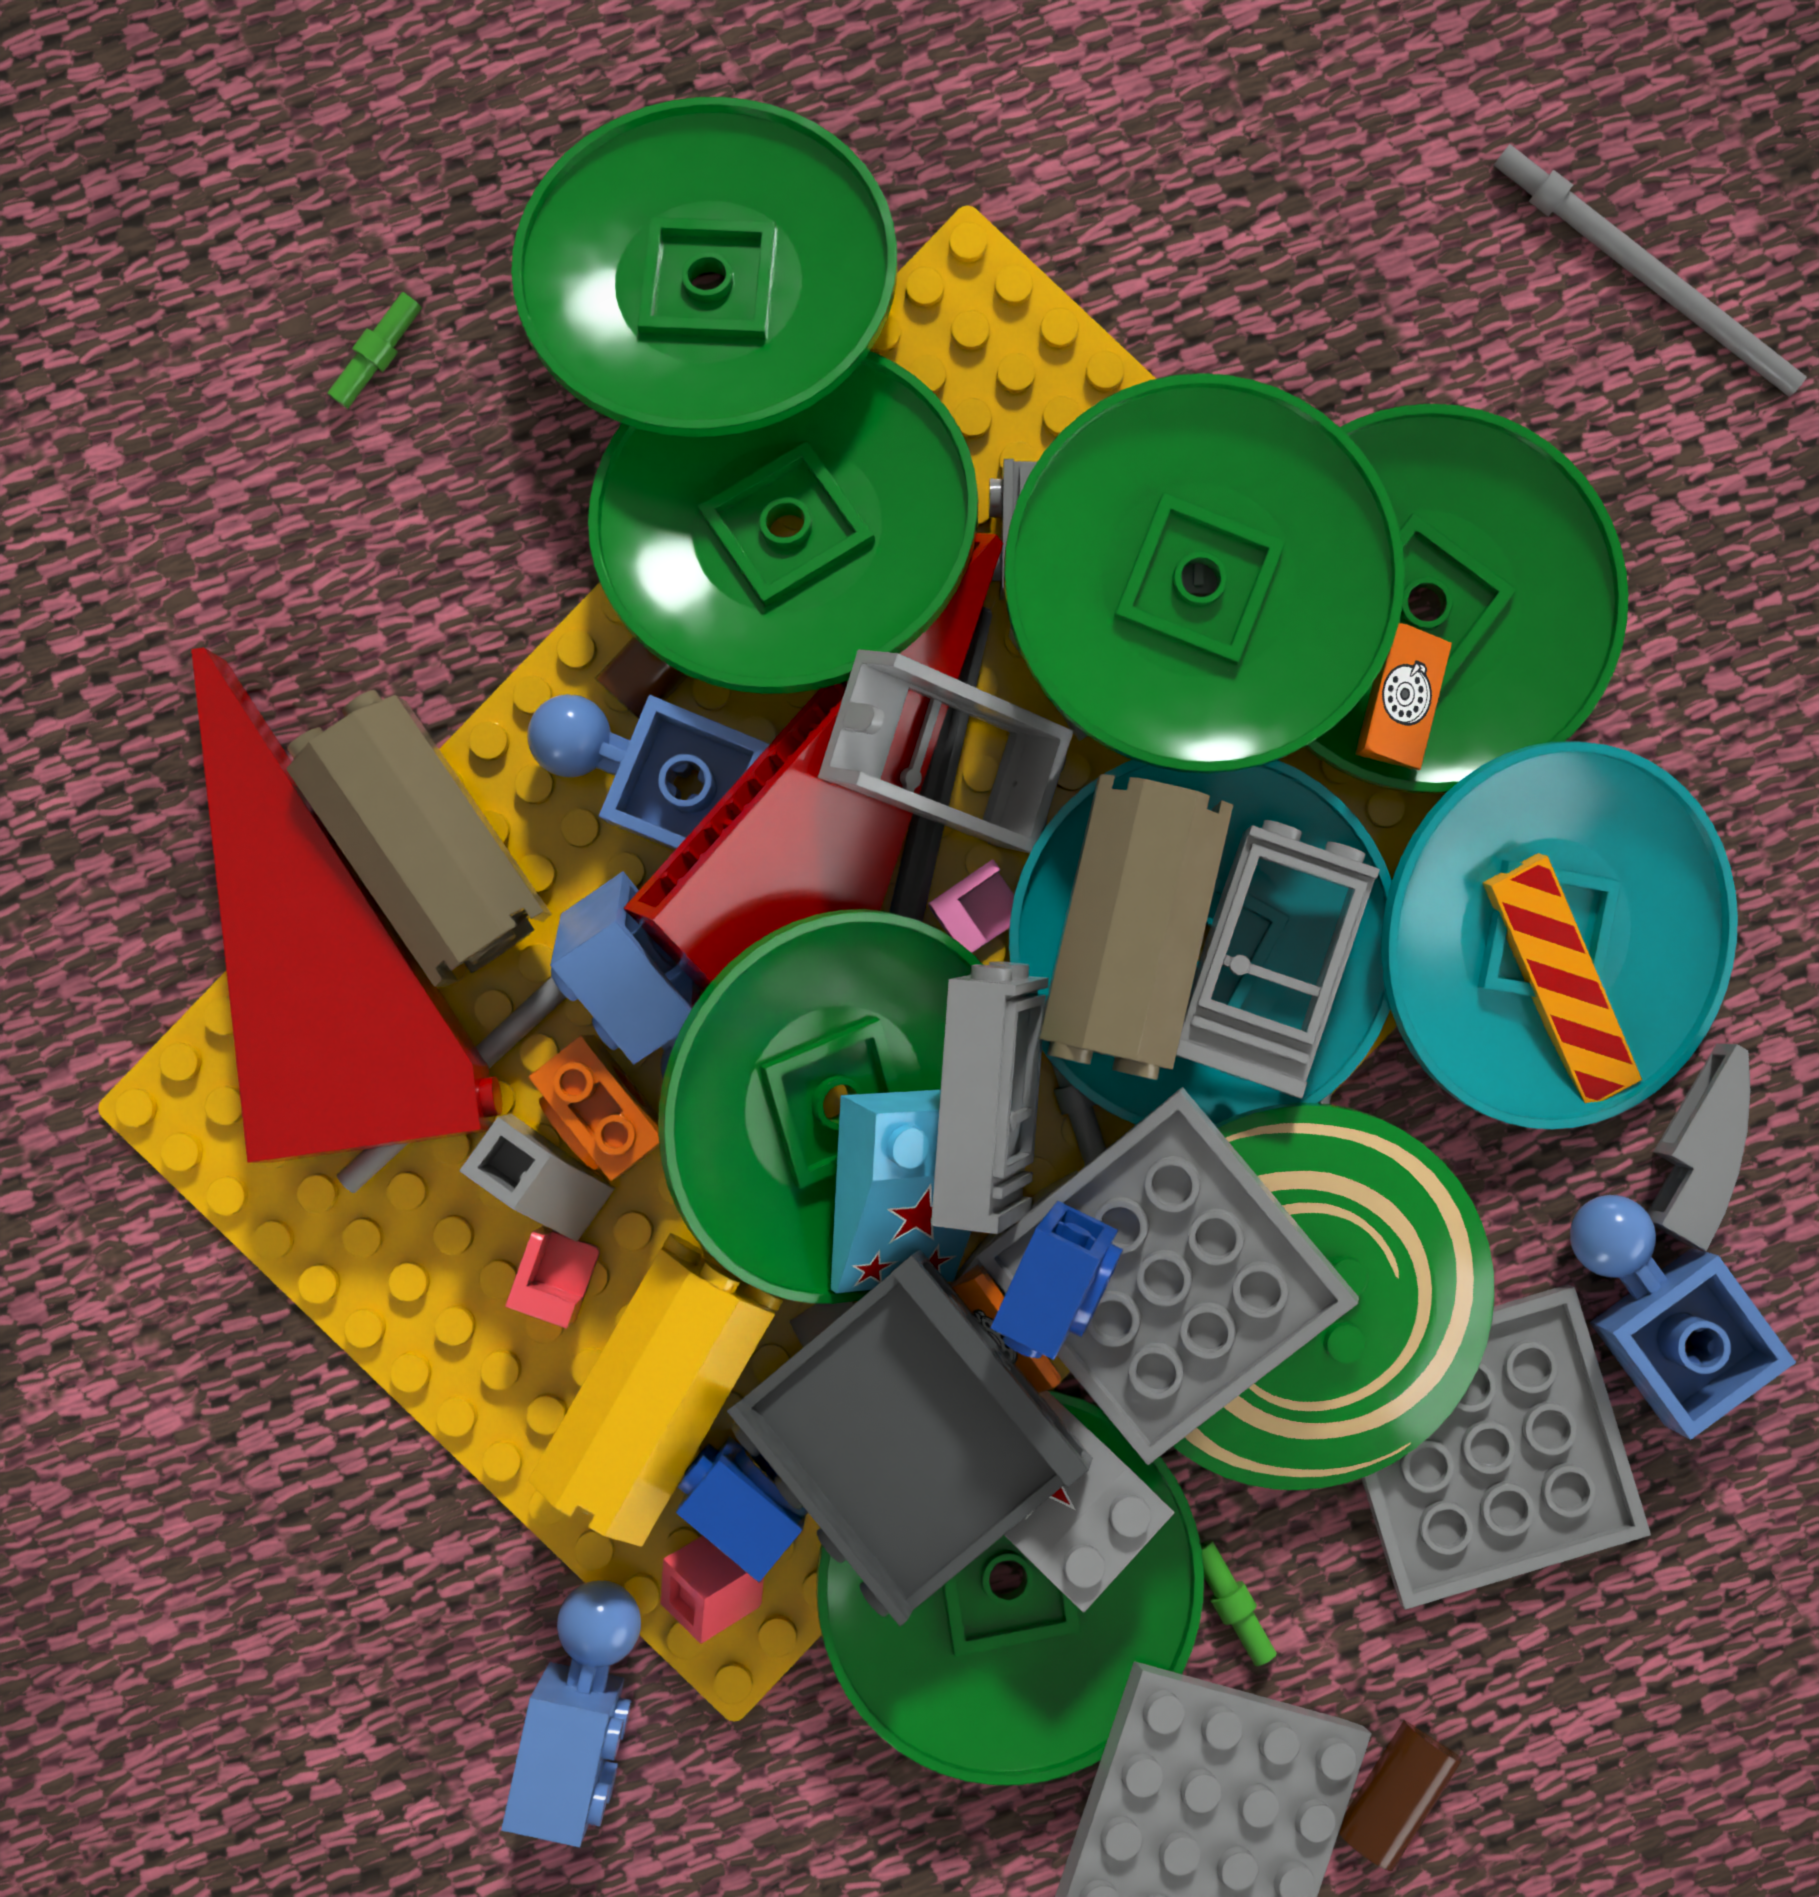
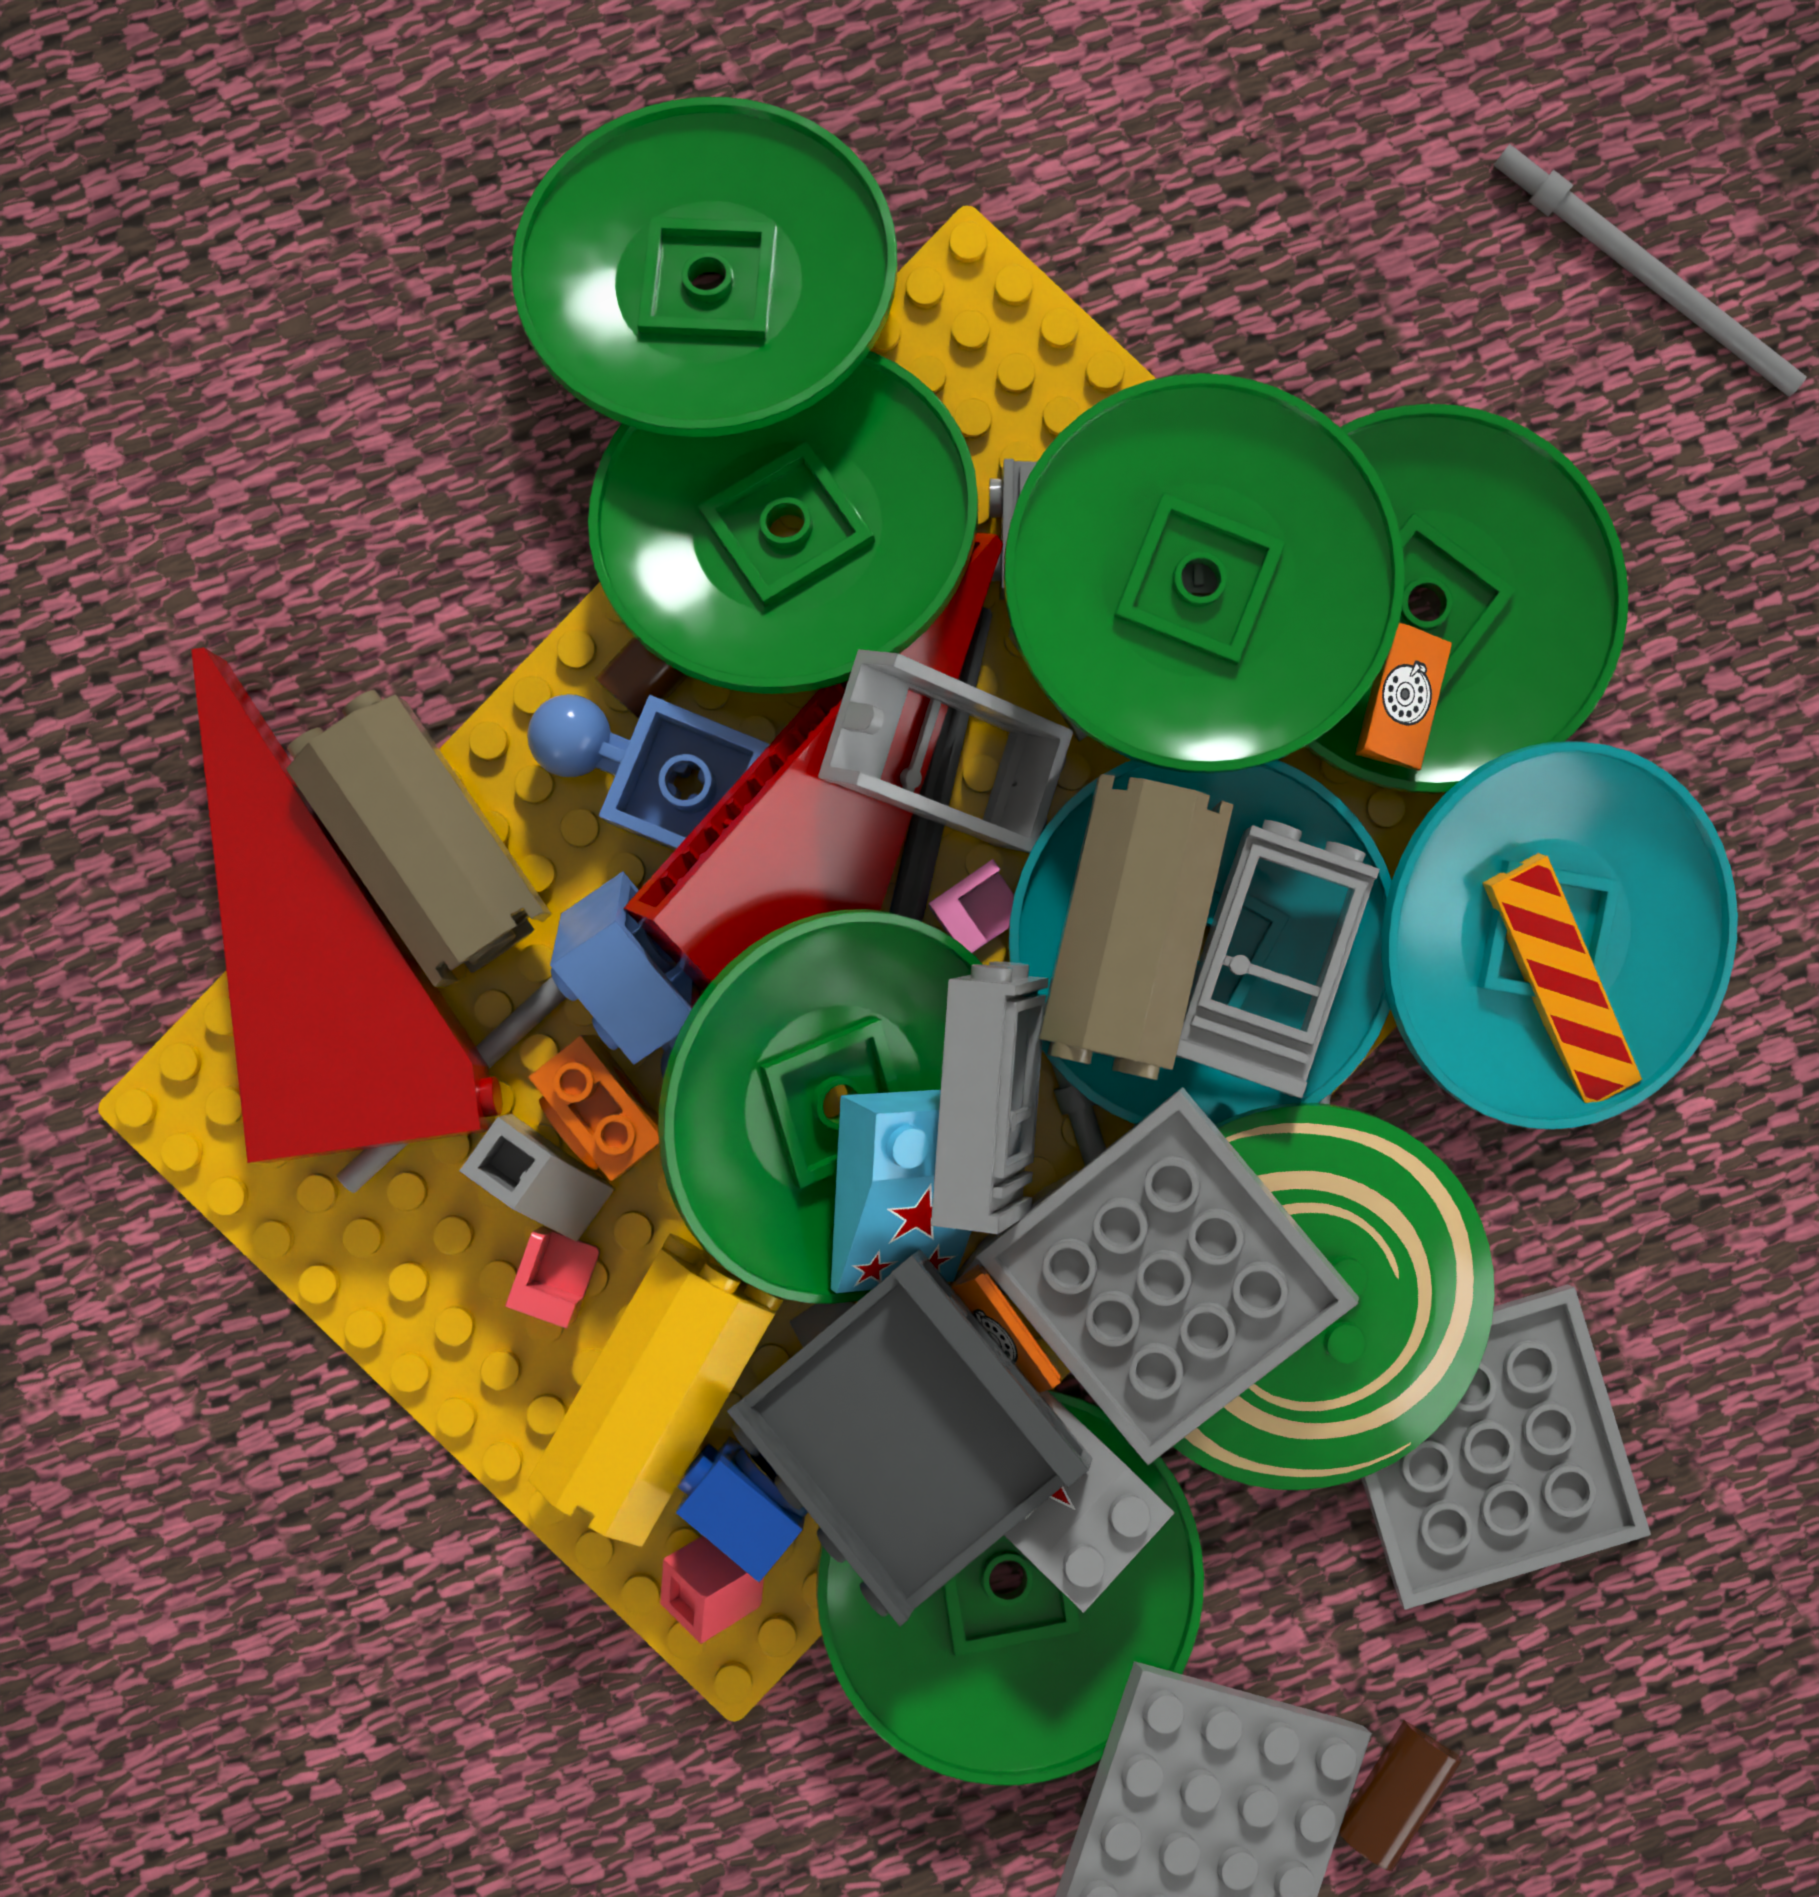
bright green bar [327,292,422,409] -> none
medium blue brick [501,1580,641,1847] -> none
blue brick [990,1201,1123,1360] -> none
bright green bar [1201,1540,1277,1666] -> none
medium blue brick [1570,1195,1796,1440] -> none
light grey slope [1647,1044,1750,1251] -> none

